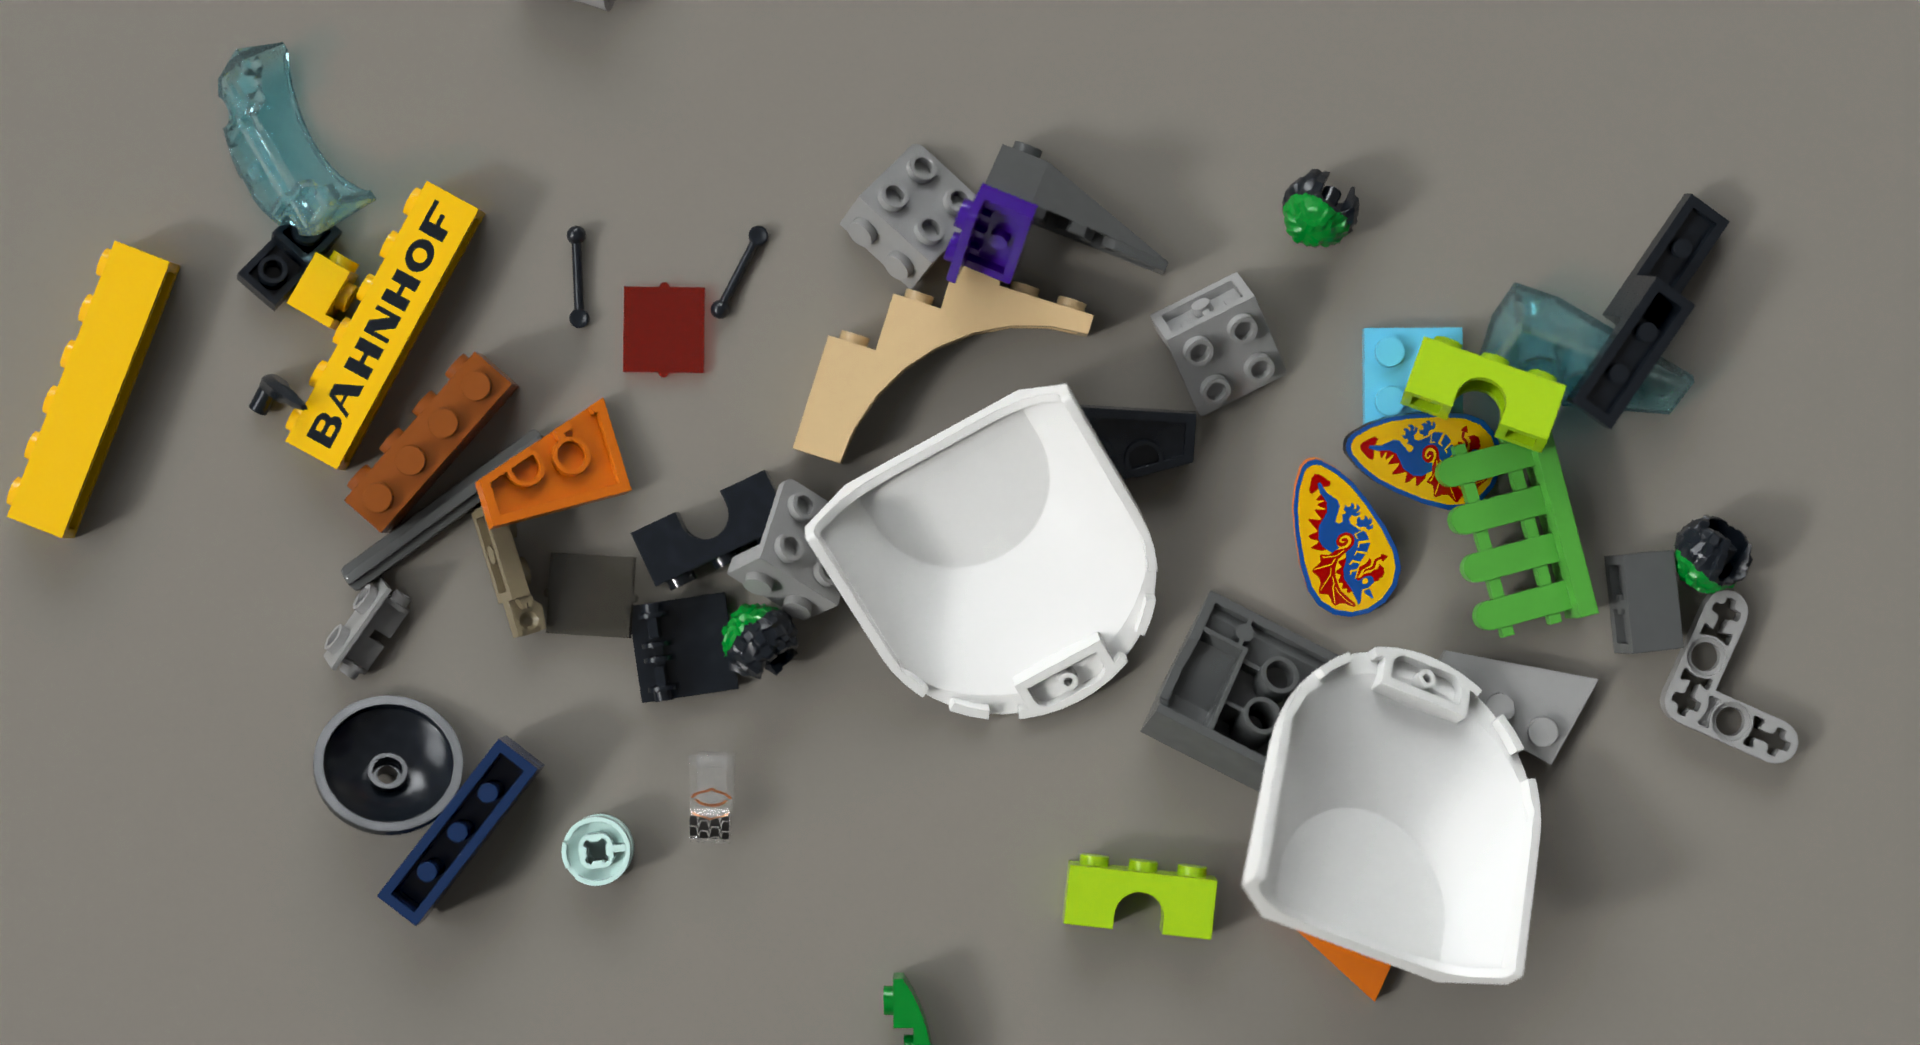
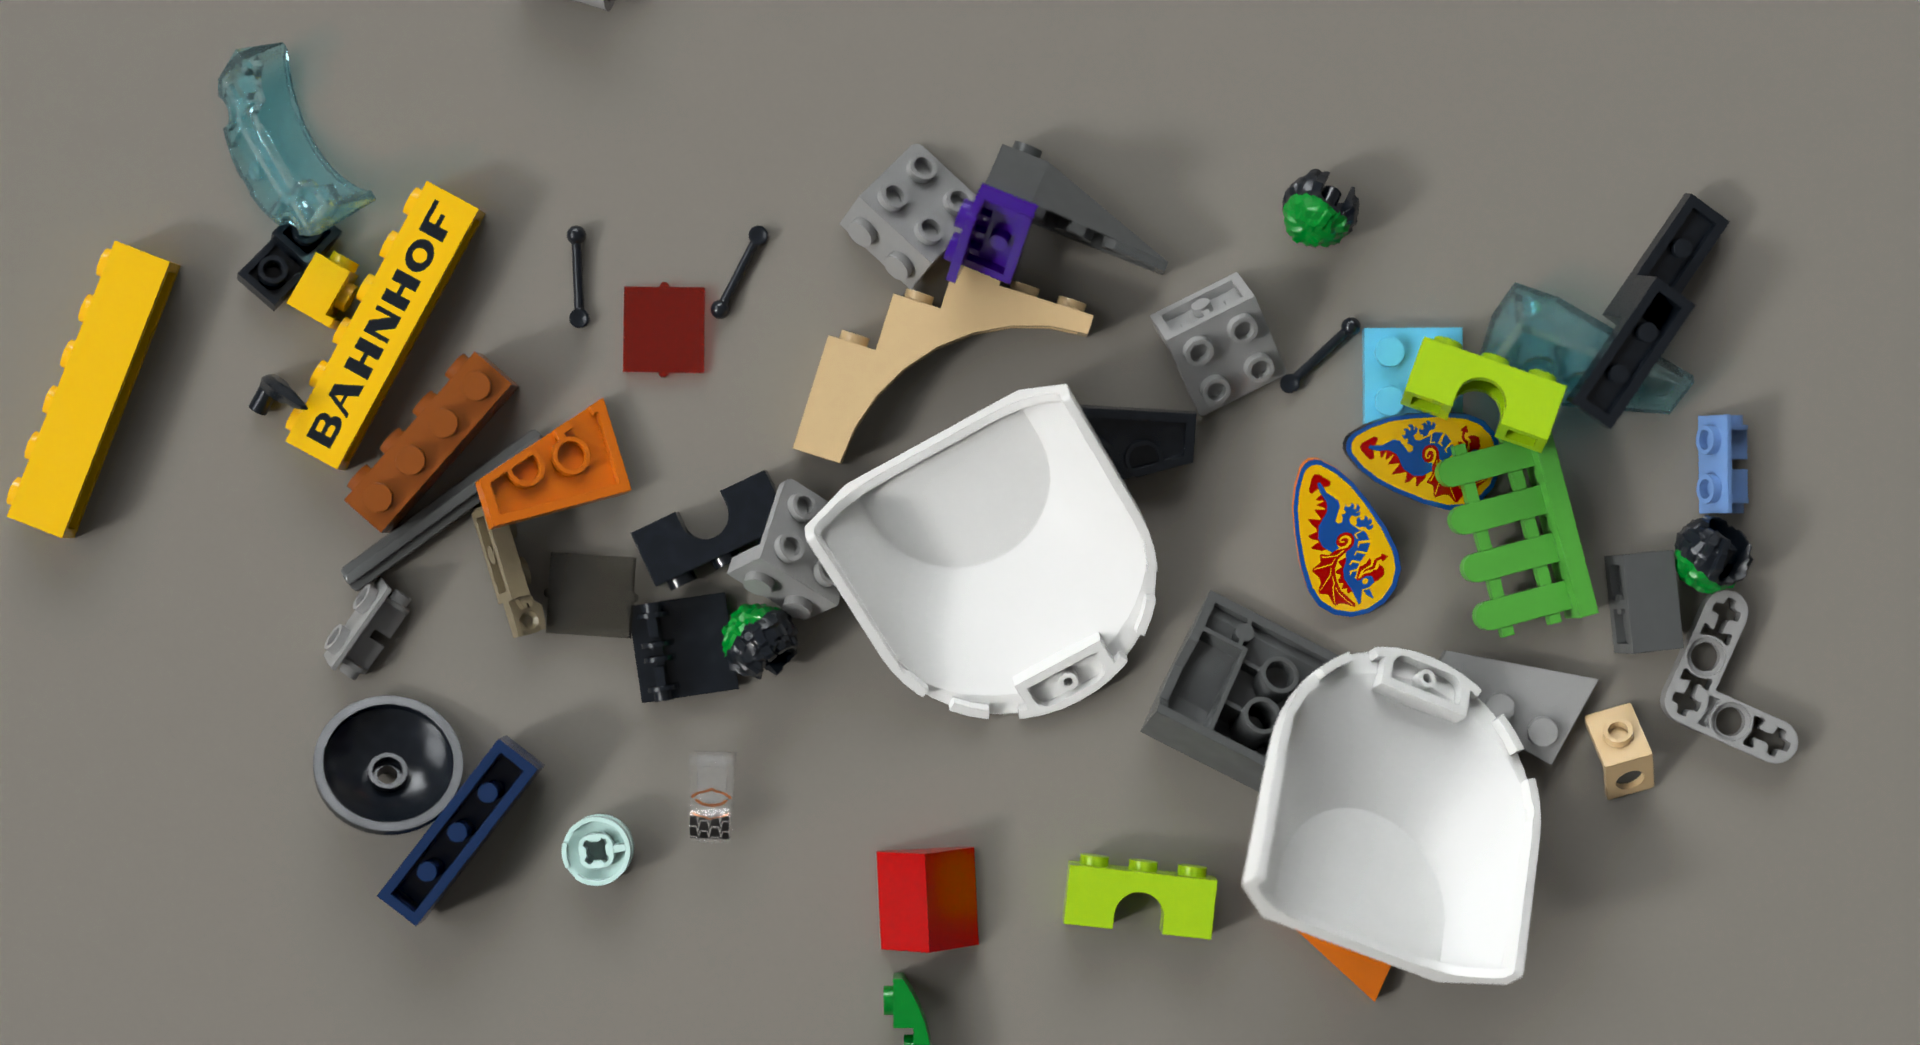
none -> red slope [877,846,979,953]
none -> black hinge [1280,317,1361,393]
none -> tan bracket [1584,703,1655,800]
none -> medium blue hinge [1696,414,1749,514]

